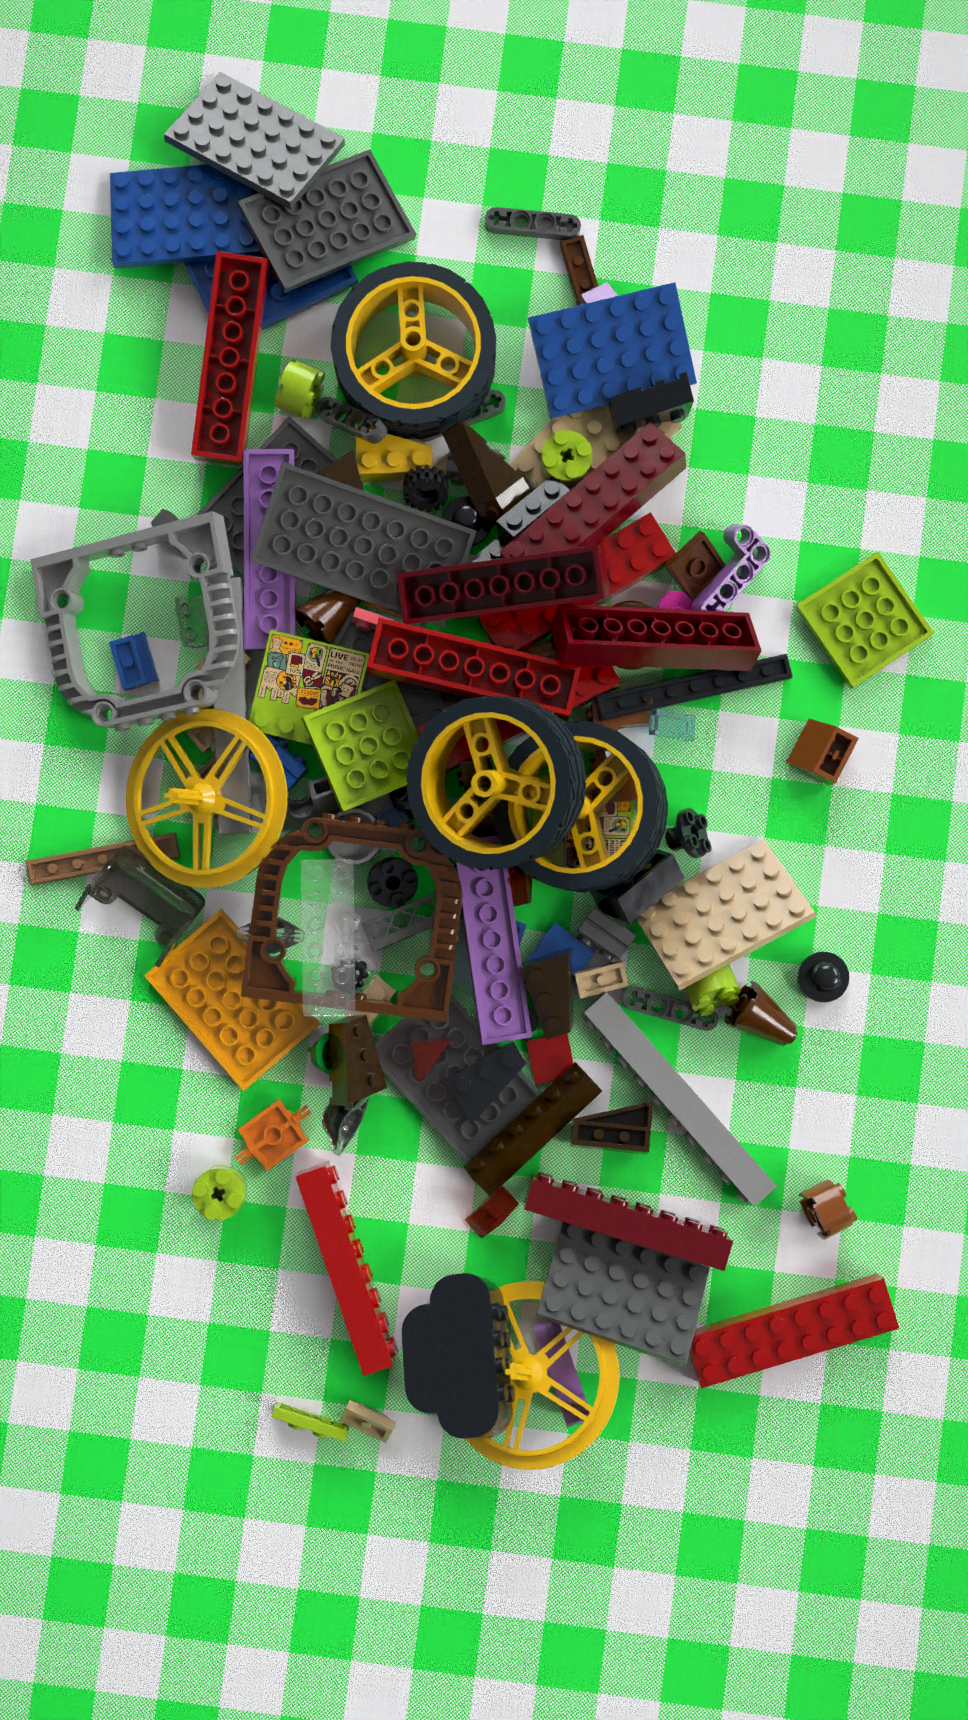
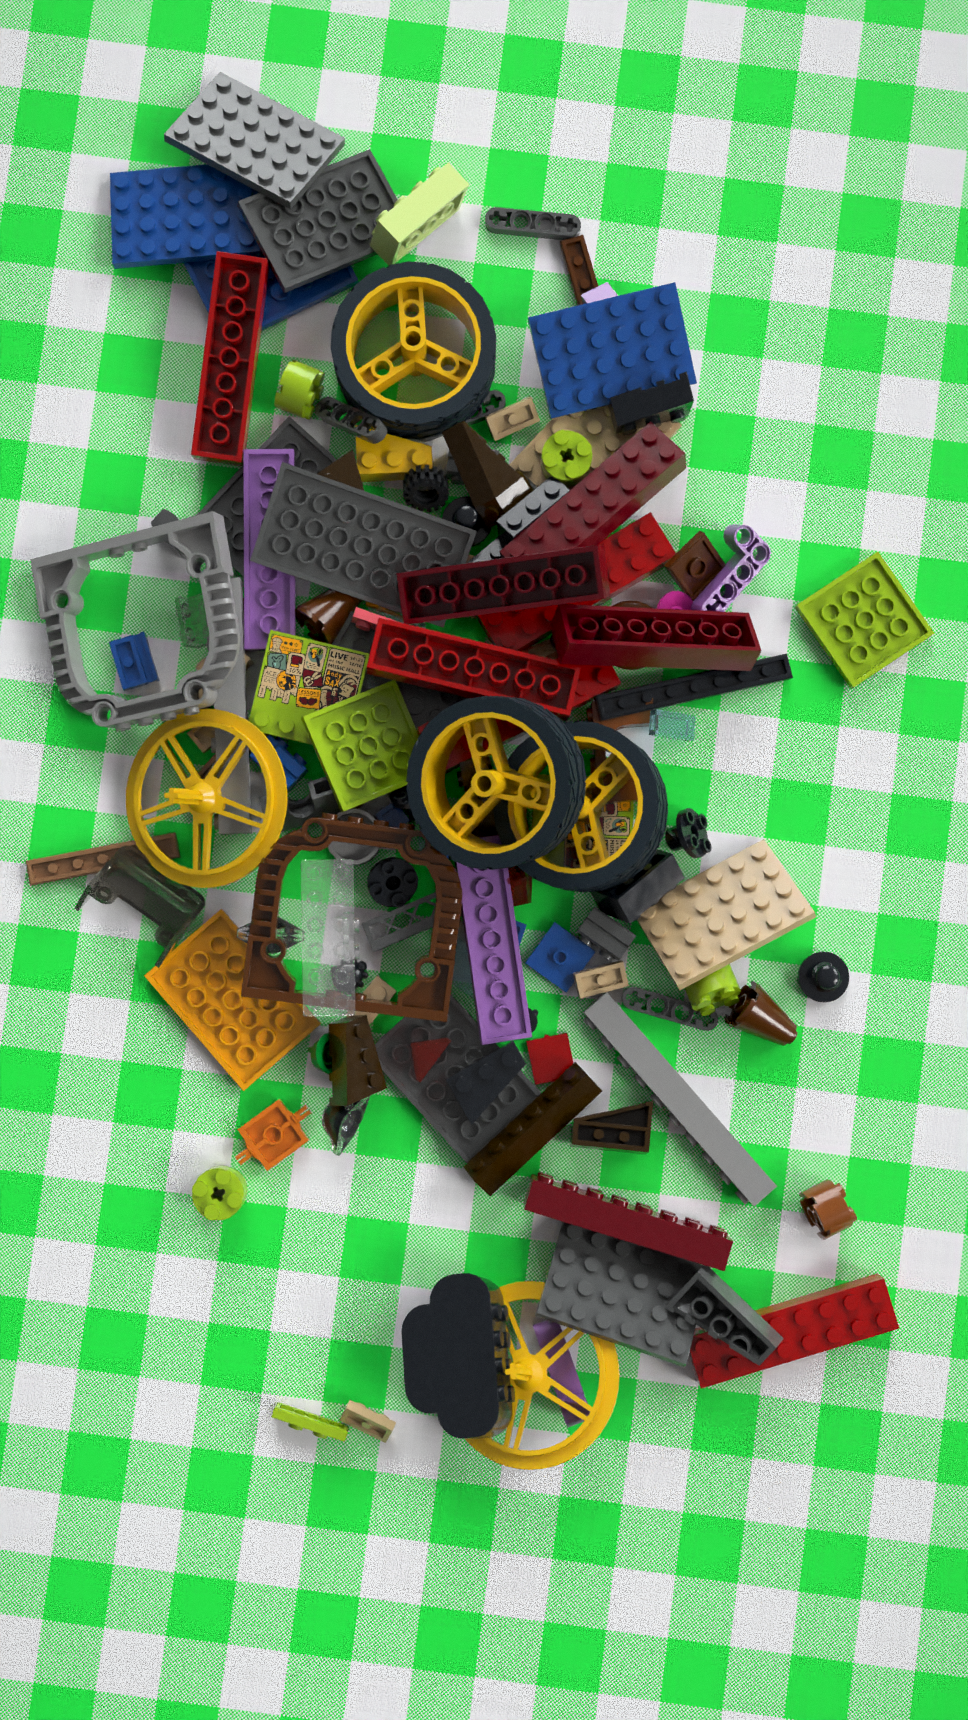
red brick [295,1161,398,1376] -> none
clear red slope [464,1185,519,1238] -> none
dark brown wedge [521,947,573,1040] -> none
dark orange slope [786,718,859,786] -> none
none -> yellowish green brick [370,162,469,265]
none -> tan plate [484,396,540,441]
none -> dark grey wedge [665,1265,784,1366]

